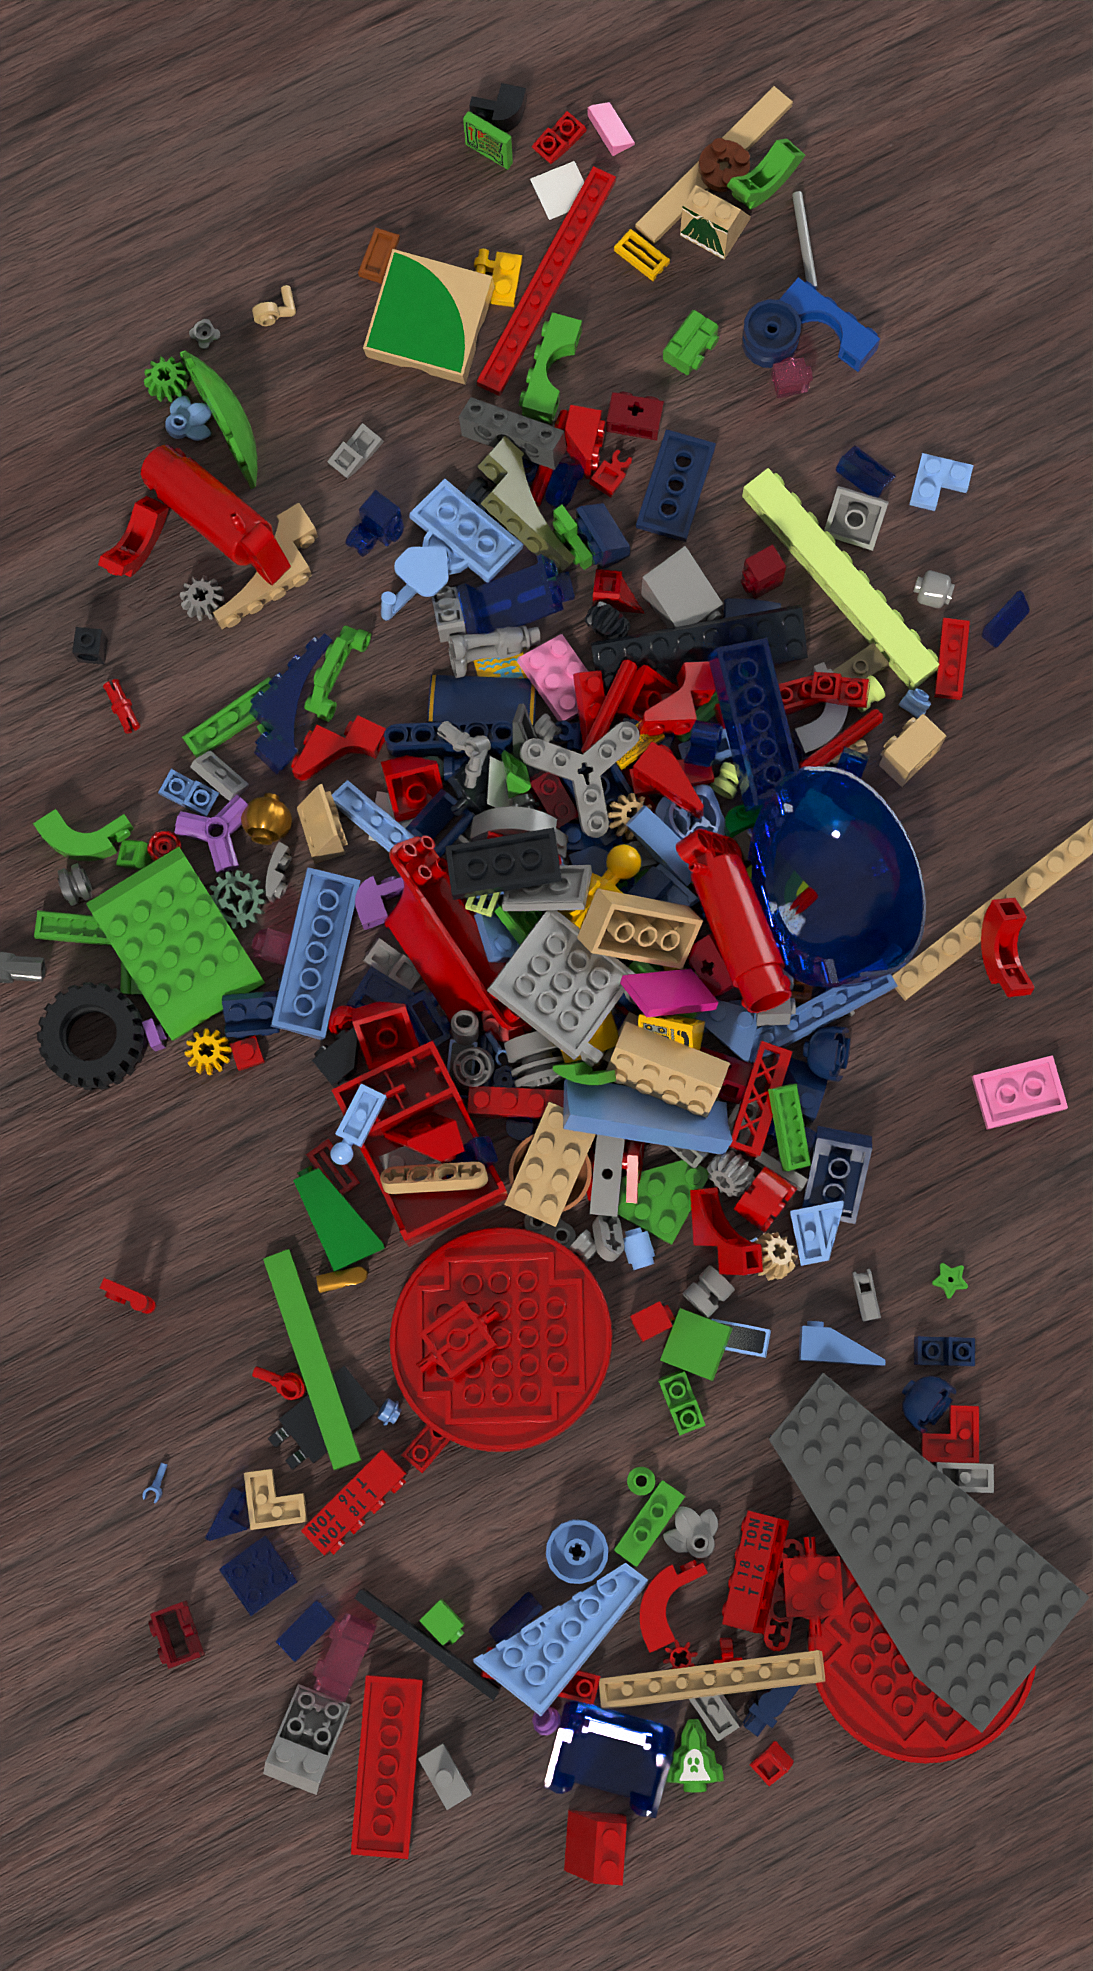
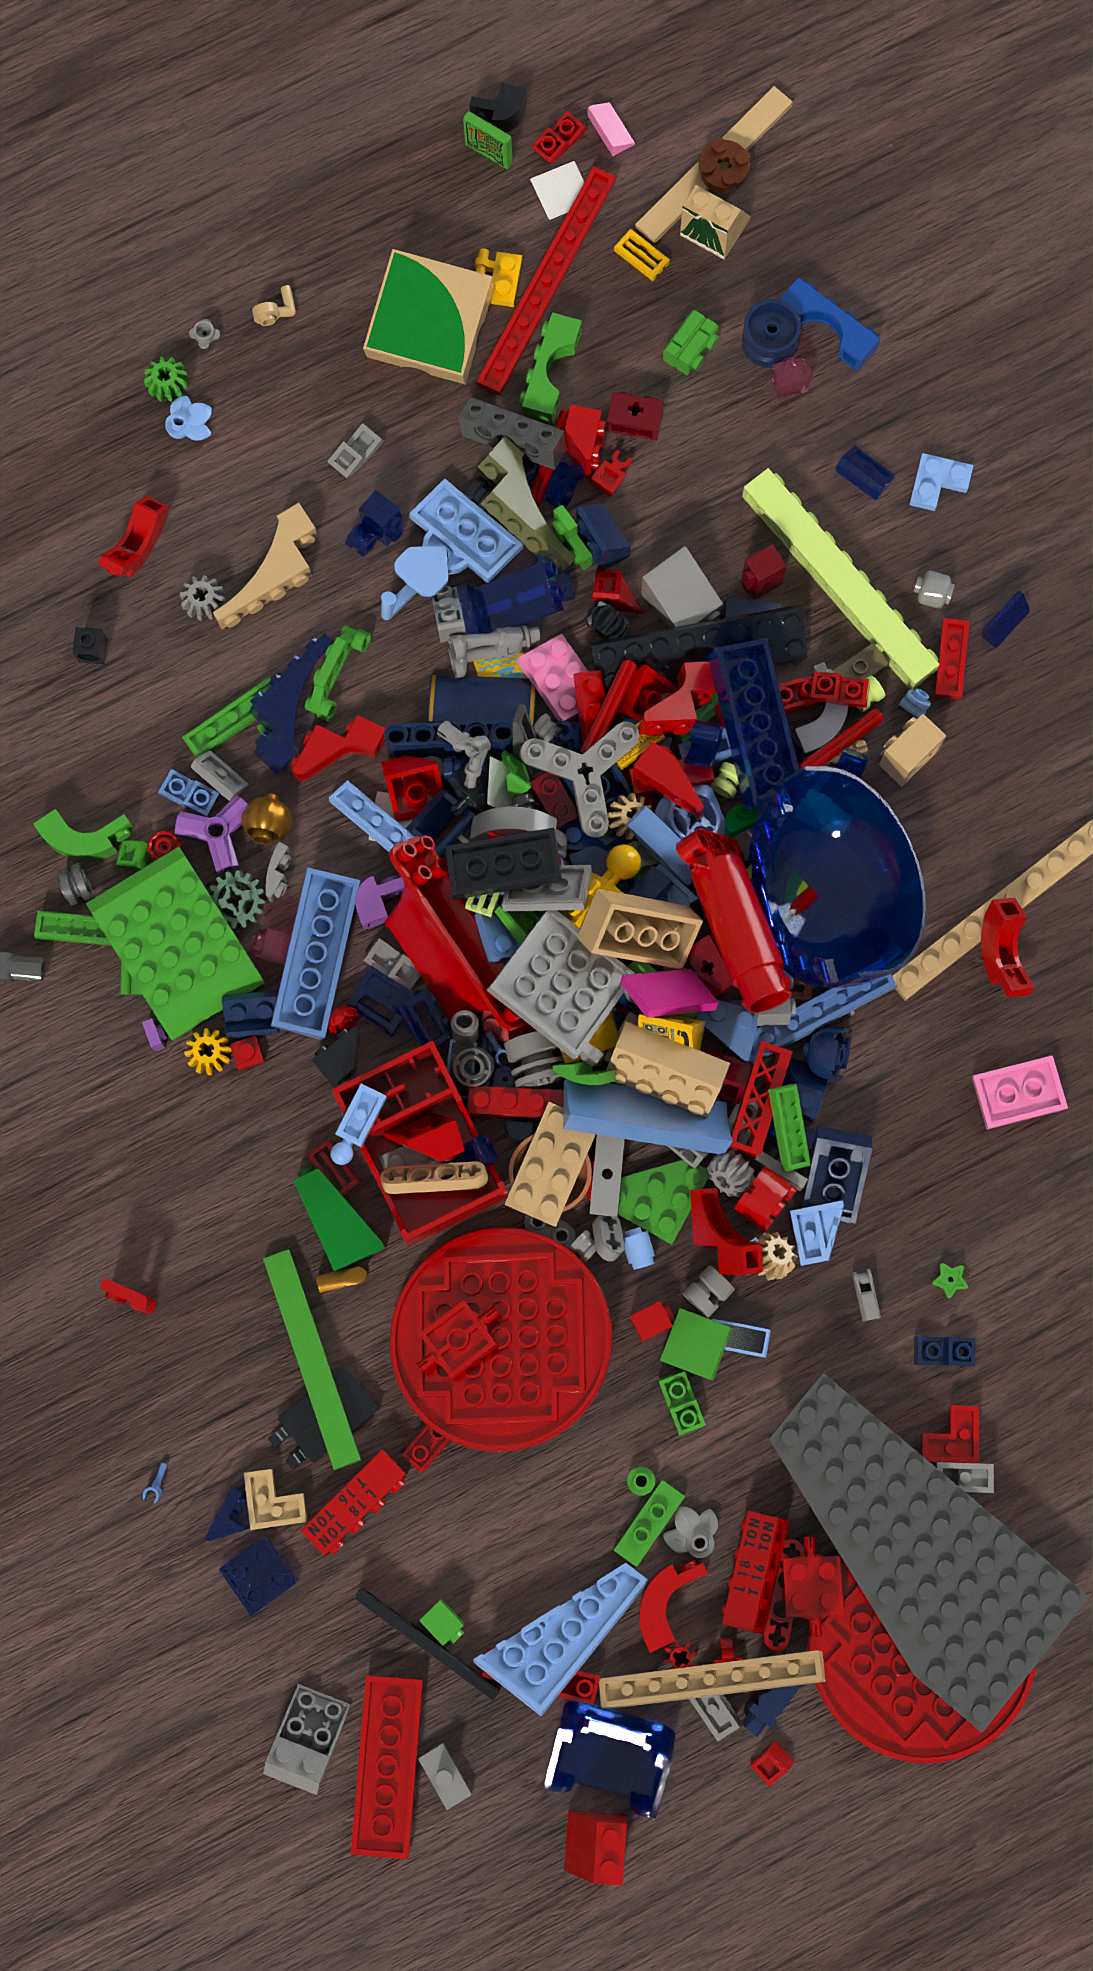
black tyre [37,982,147,1090] -> none
red pin [103,679,140,734] -> none
red piece [141,445,291,586] -> none
dark red window [148,1600,205,1669] -> none
bright green brick [180,350,257,489] -> none
red plate [252,1366,306,1400] -> none
clear blue tile [275,1600,336,1662] -> none
tan slope [297,784,348,864] -> none
clear pink brick [313,1612,377,1702] -> none
red slope [352,1002,420,1070] -> none
dark orange tile [358,227,400,284] -> none
medium blue plate [377,1398,401,1425] -> none
clear blue slope [489,1592,543,1644] -> none
medium lavender plate [532,1707,560,1735] -> none
medium blue wheel [546,1519,608,1584] -> none
wing [622,1140,645,1203] -> none
dark blue plate [636,429,716,542] -> none
bright green rock [666,1719,724,1792] -> none
bright green arch [727,139,805,209] -> none
light grey bar [792,191,818,289] -> none
medium blue slope [798,1321,885,1366] -> none
light grey slope [824,486,889,551] -> none
dark blue cylinder [902,1376,956,1434] -> none

